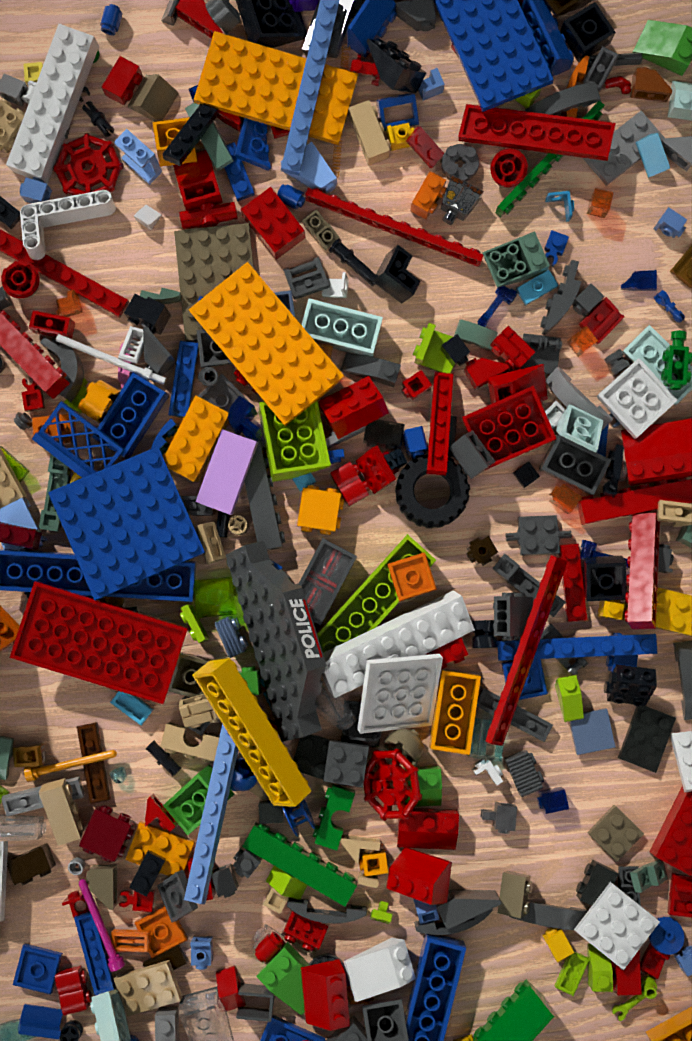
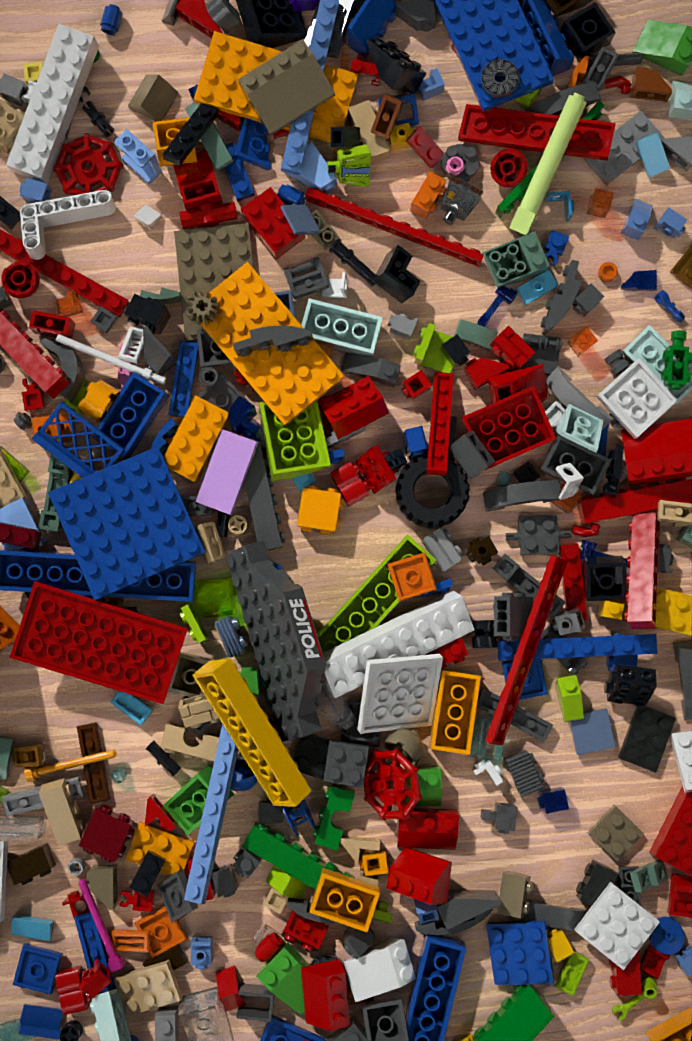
red brick [101,56,143,106] -> none
clear brick [299,538,357,625] -> none
clear smoke brick [363,419,405,451] -> none
red plate [578,297,625,344] -> none
lime slope [587,943,613,992] -> none
none -> medium azure slope [11,914,54,941]
none -> red brick [79,959,111,998]
none -> dark grey plate [90,306,118,333]
none -> dark tan gear [187,292,220,325]
none -> dark grey slope [233,326,314,357]
none -> dark tan slope [238,39,335,135]
none -> sand blue piece [280,203,320,235]
none -> light orange brick [309,868,380,932]
none -> lime torso [326,145,371,187]
none -> black brick [331,127,360,148]
none -> dark grey slope [344,926,376,960]
none -> dark orange slope [371,94,405,140]
none -> light grey brick [388,314,418,340]
none -> light grey brick [421,527,463,572]
none -> blue plate [421,578,453,597]
none -> bright pink plate [446,157,464,176]
none -> tile [481,59,519,98]
none -> dark grey slope [483,480,561,512]
none -> blue plate [486,920,555,985]
none -> clear light blue hinge [496,470,511,486]
none -> yellowish green brick [509,93,587,235]
none -> dark grey brick [553,608,585,635]
none -> white bracket [556,463,584,500]
none -> red arm [571,523,600,537]
none -> orange tile [598,262,618,282]
none -> medium blue slope [621,199,653,240]

